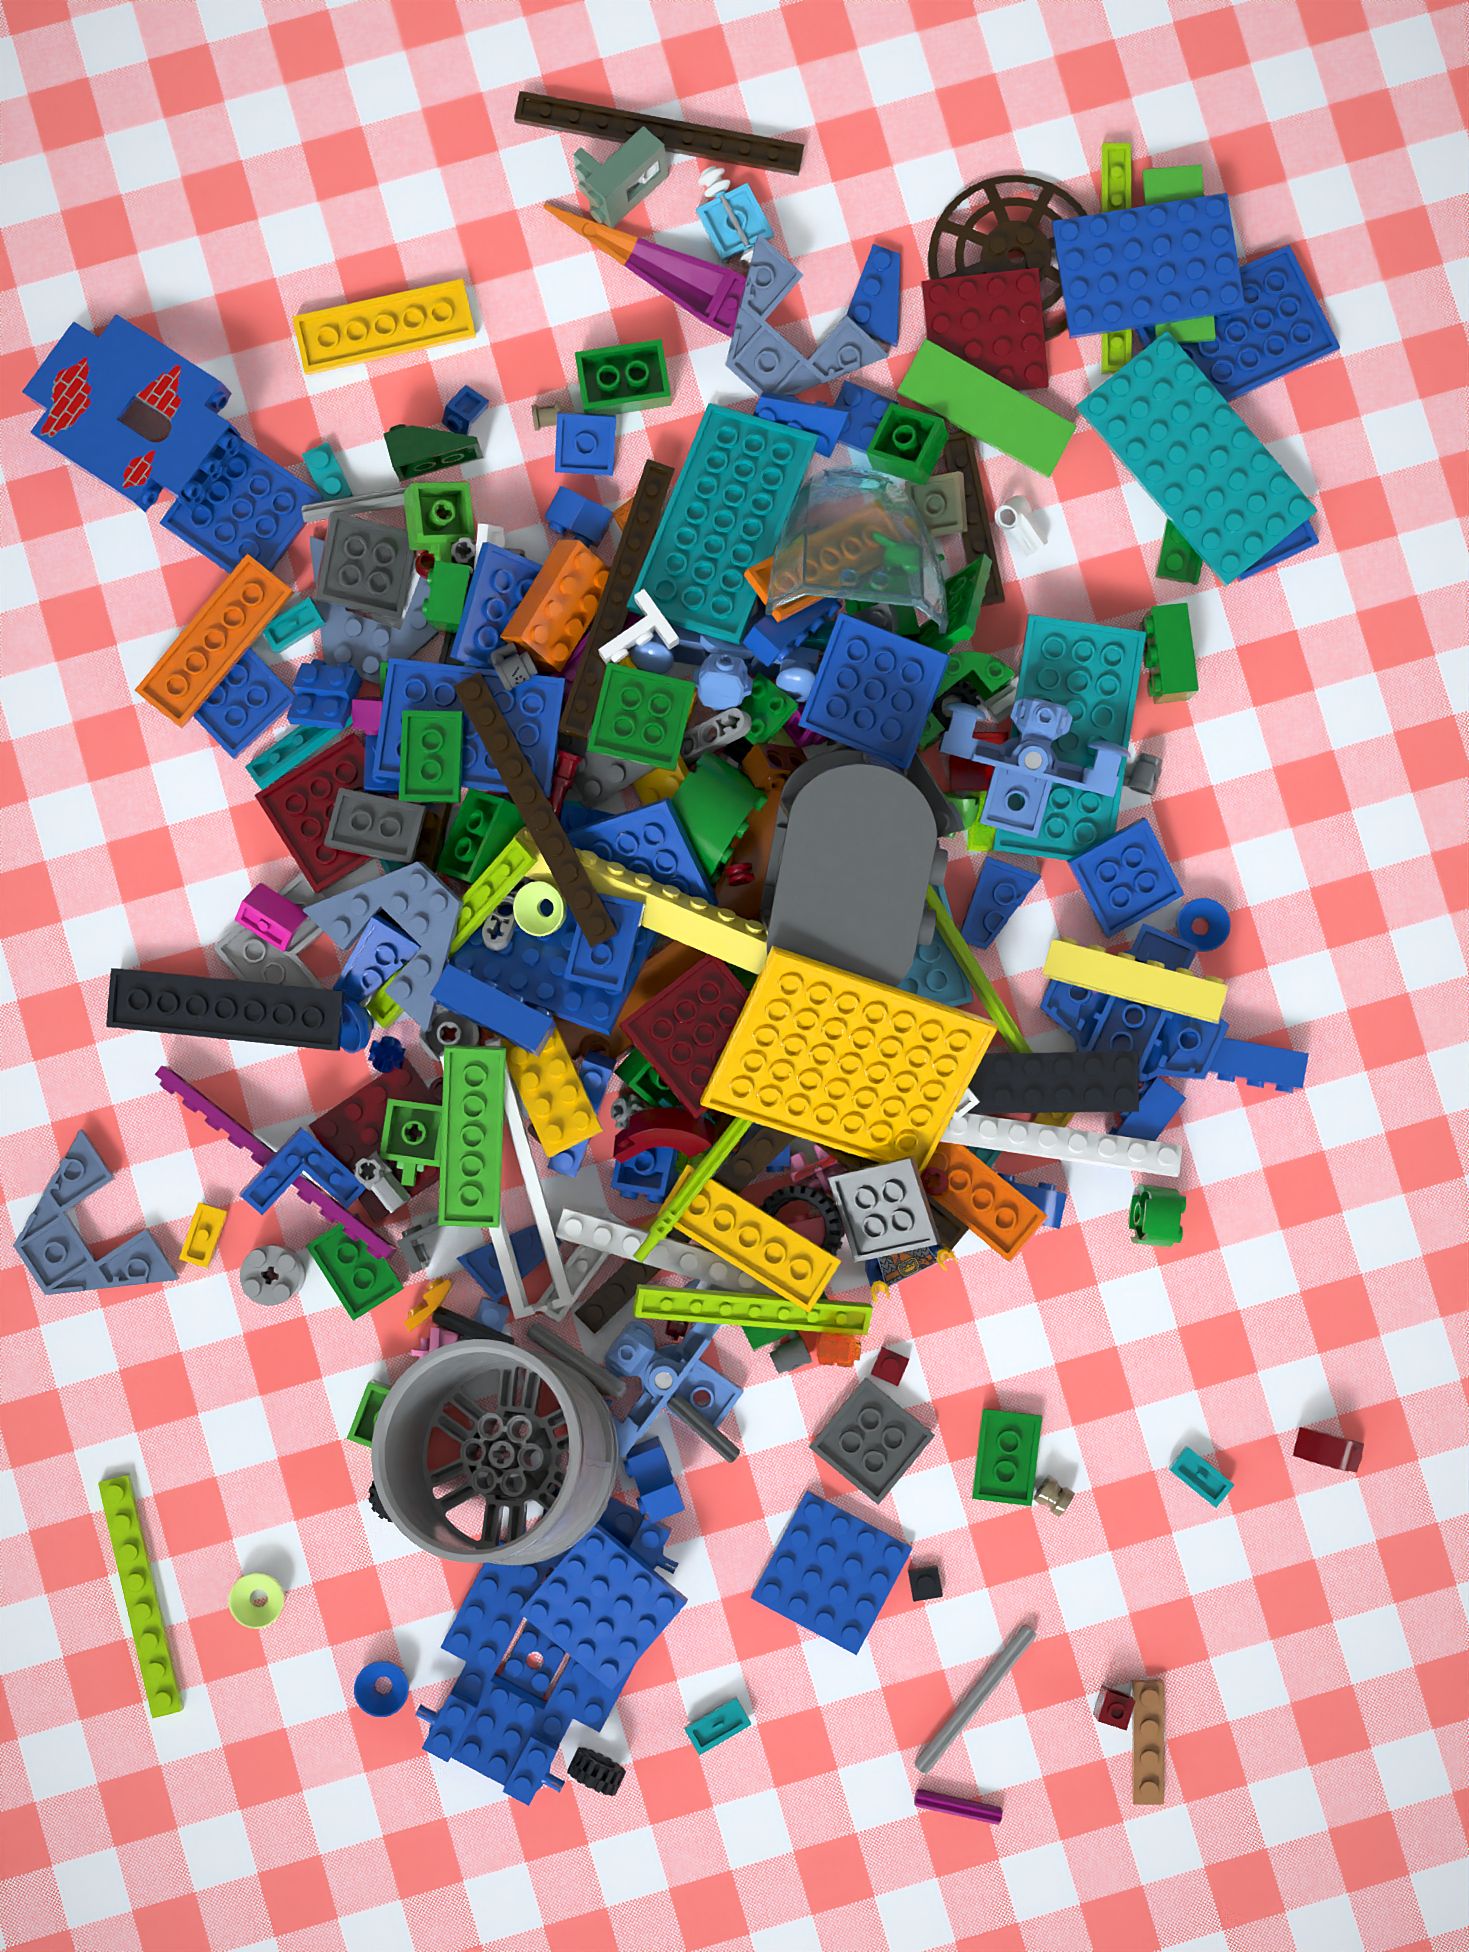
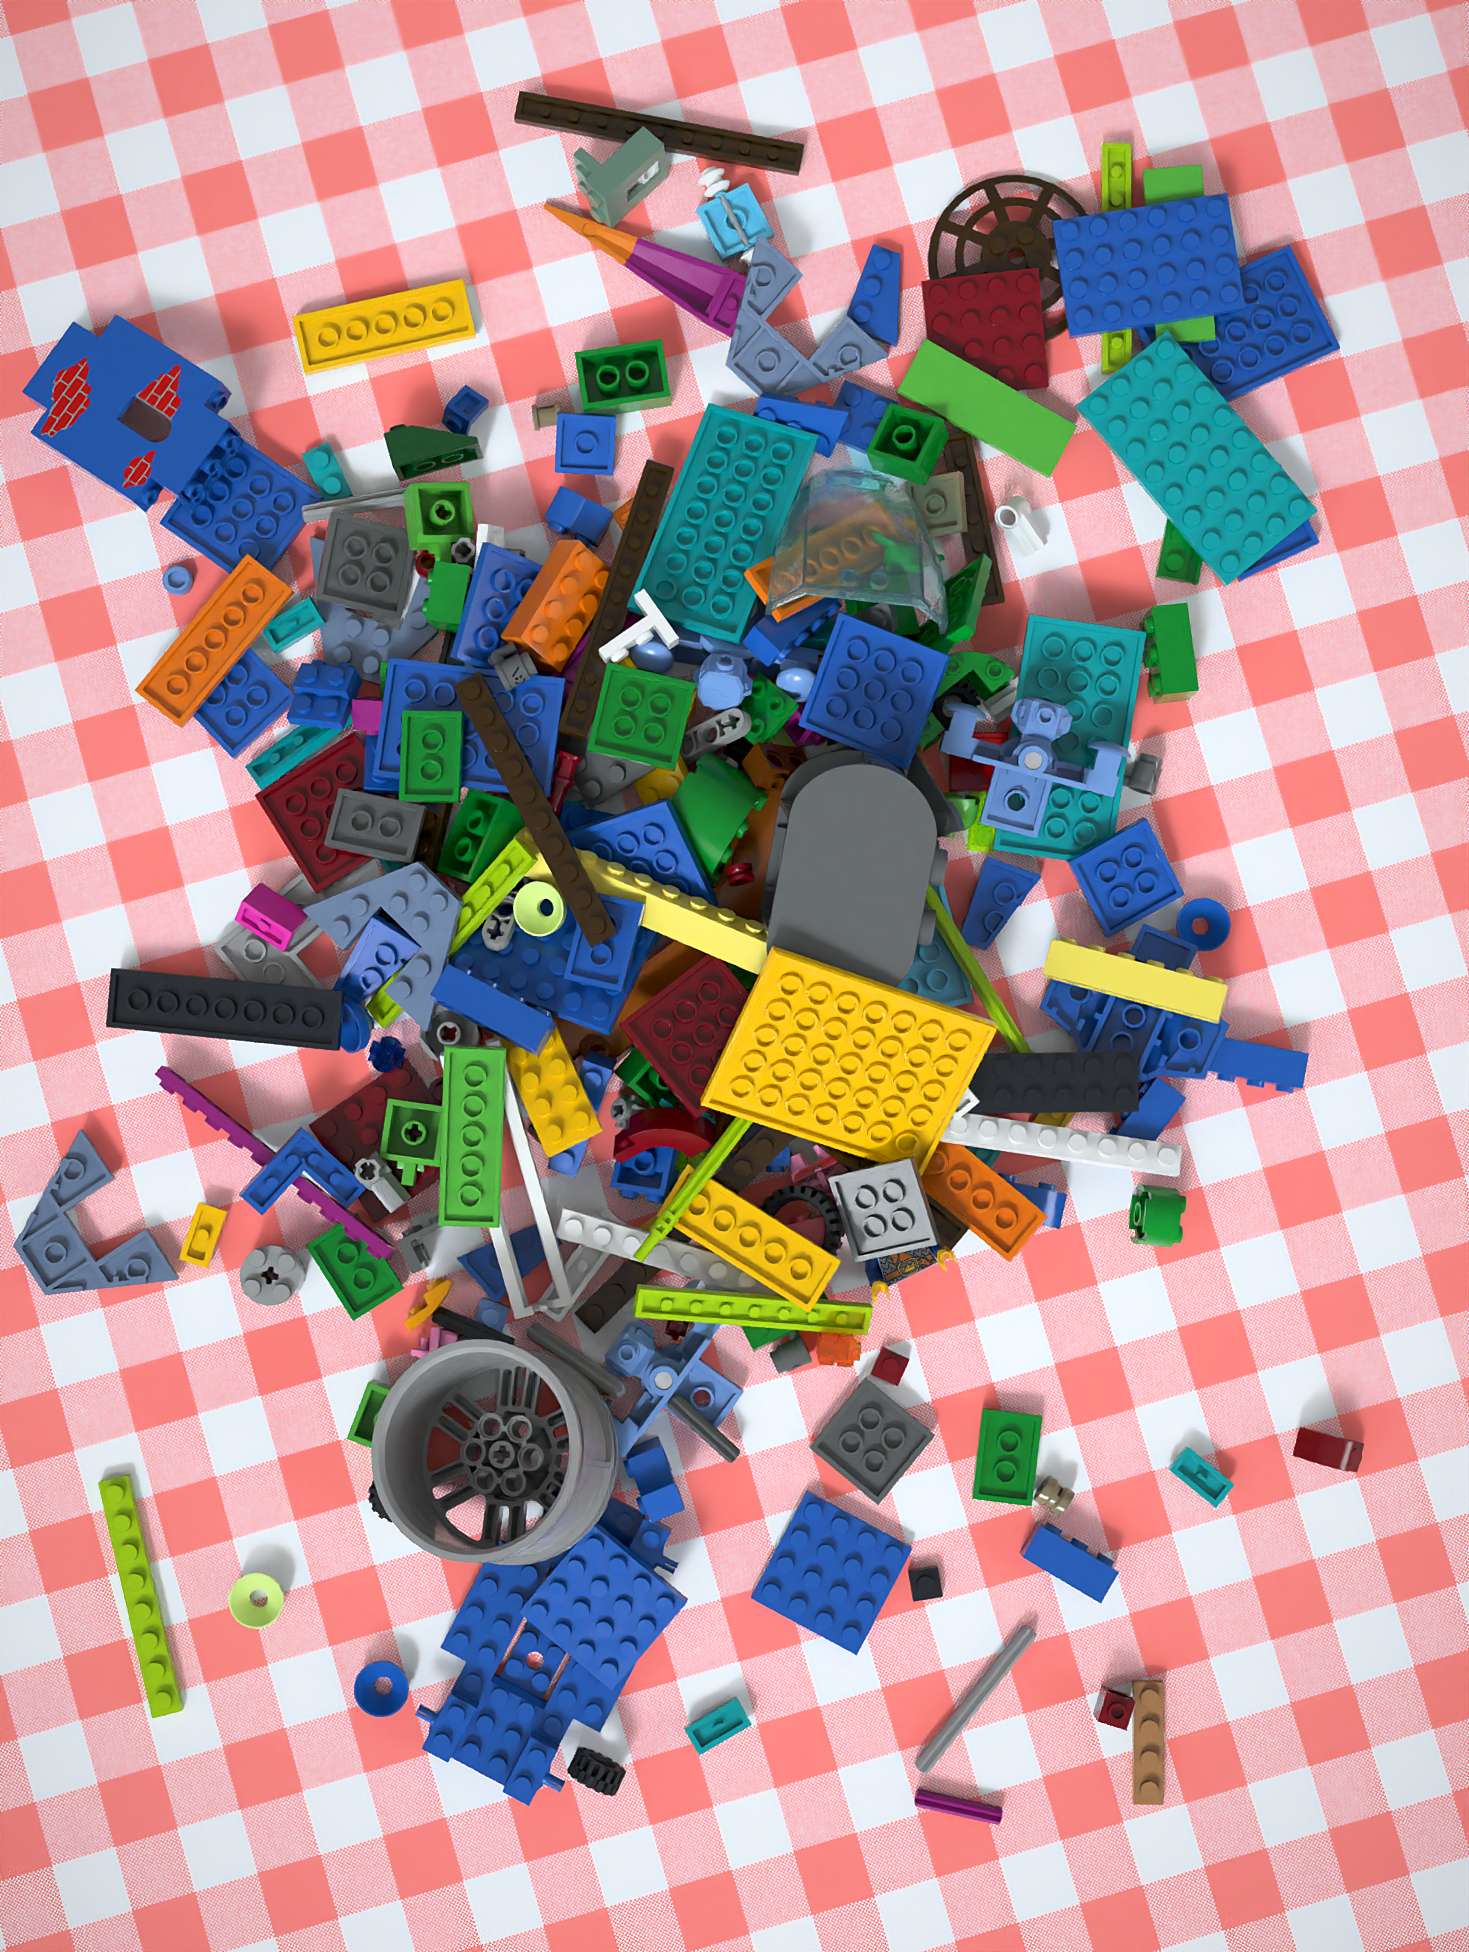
dark red bush [920,1167,949,1195] -> none
none -> medium blue tile [162,565,194,596]
none -> blue brick [1020,1522,1119,1604]

